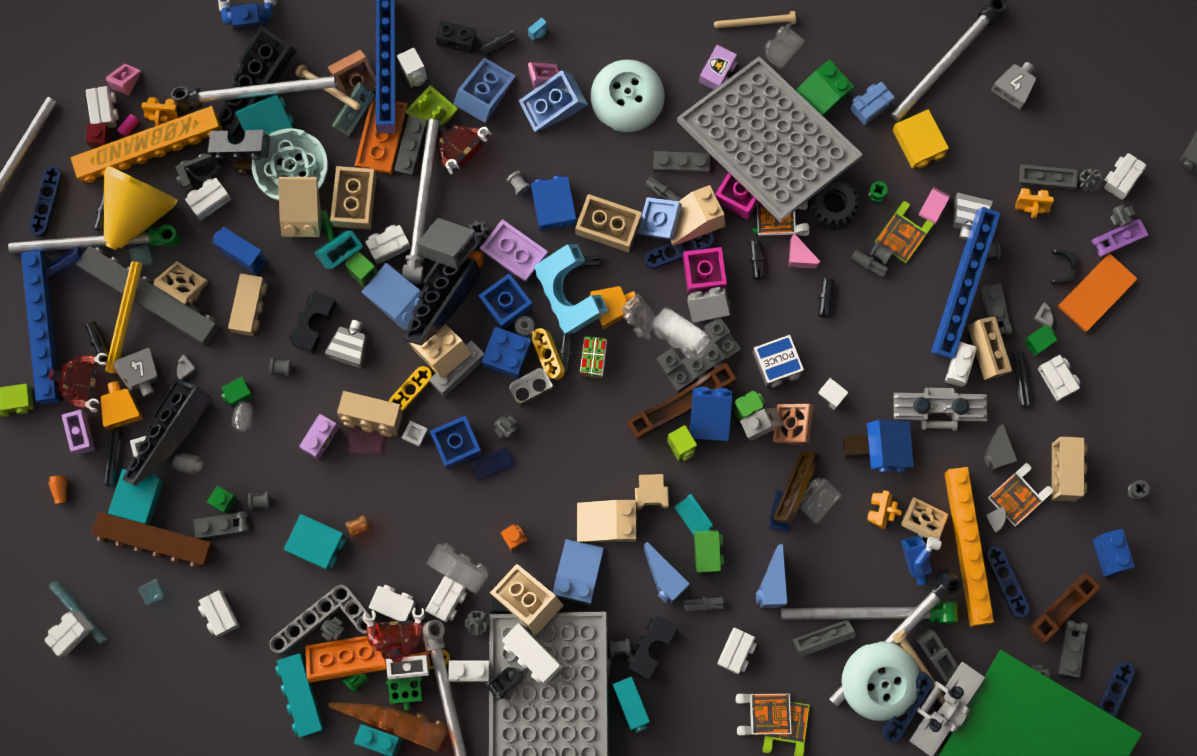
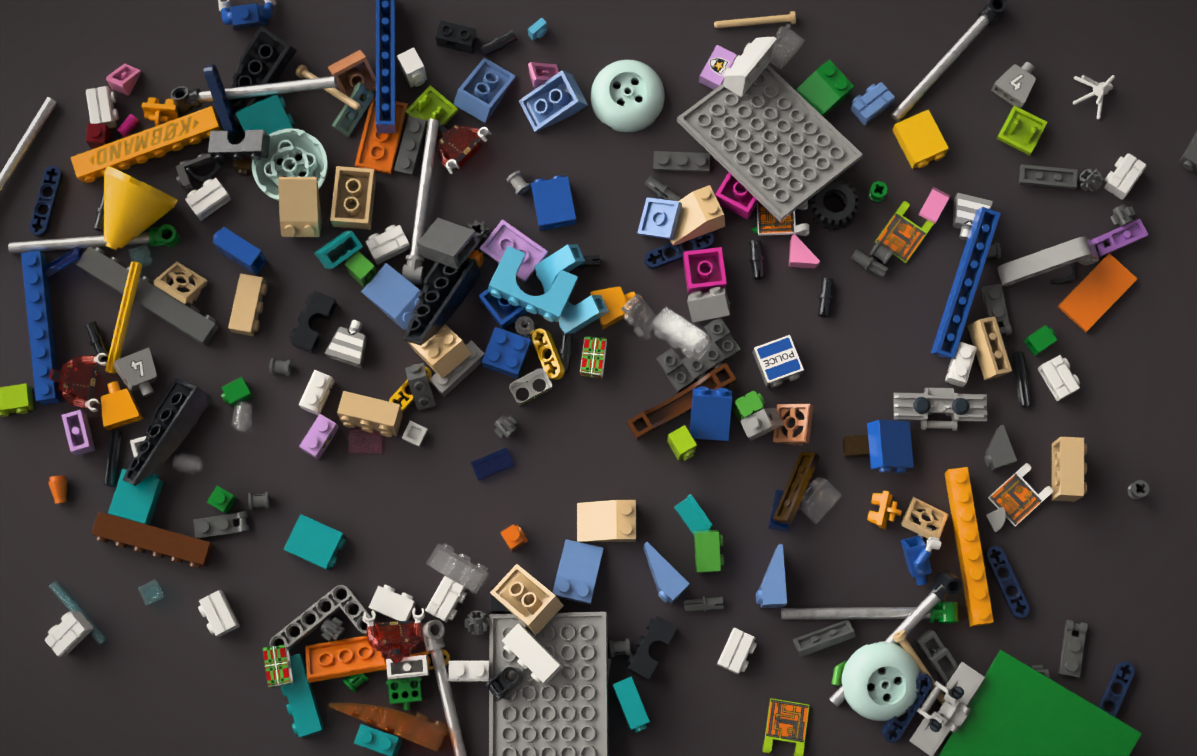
light grey tile [177,355,196,381] -> none
green piece [321,209,335,242] -> none
clear orange bush [345,514,370,537] -> none
blue brick [430,416,482,470] -> none
tan brick [575,194,642,253] -> none
tan piece [635,474,669,510] -> none
flag [736,694,791,735] -> none
white panel [819,378,848,410] -> none
light orange hips [1015,188,1054,218] -> none
reddish brown arch [1027,573,1101,644] -> none
light grey tile [1033,303,1054,328] -> none
blue brick [1092,529,1135,577] -> none
none -> dark blue beam [204,64,238,136]
none -> piece [263,645,294,689]
none -> white brick [299,370,335,416]
none -> dark grey bracket [405,363,436,410]
none -> medium azure arch [488,246,578,322]
none -> white slope [723,37,777,97]
none -> bright green arm [831,661,847,686]
none -> lime plate [996,105,1047,156]
none -> light grey beam [997,236,1100,286]
none -> white plant [1073,75,1115,120]

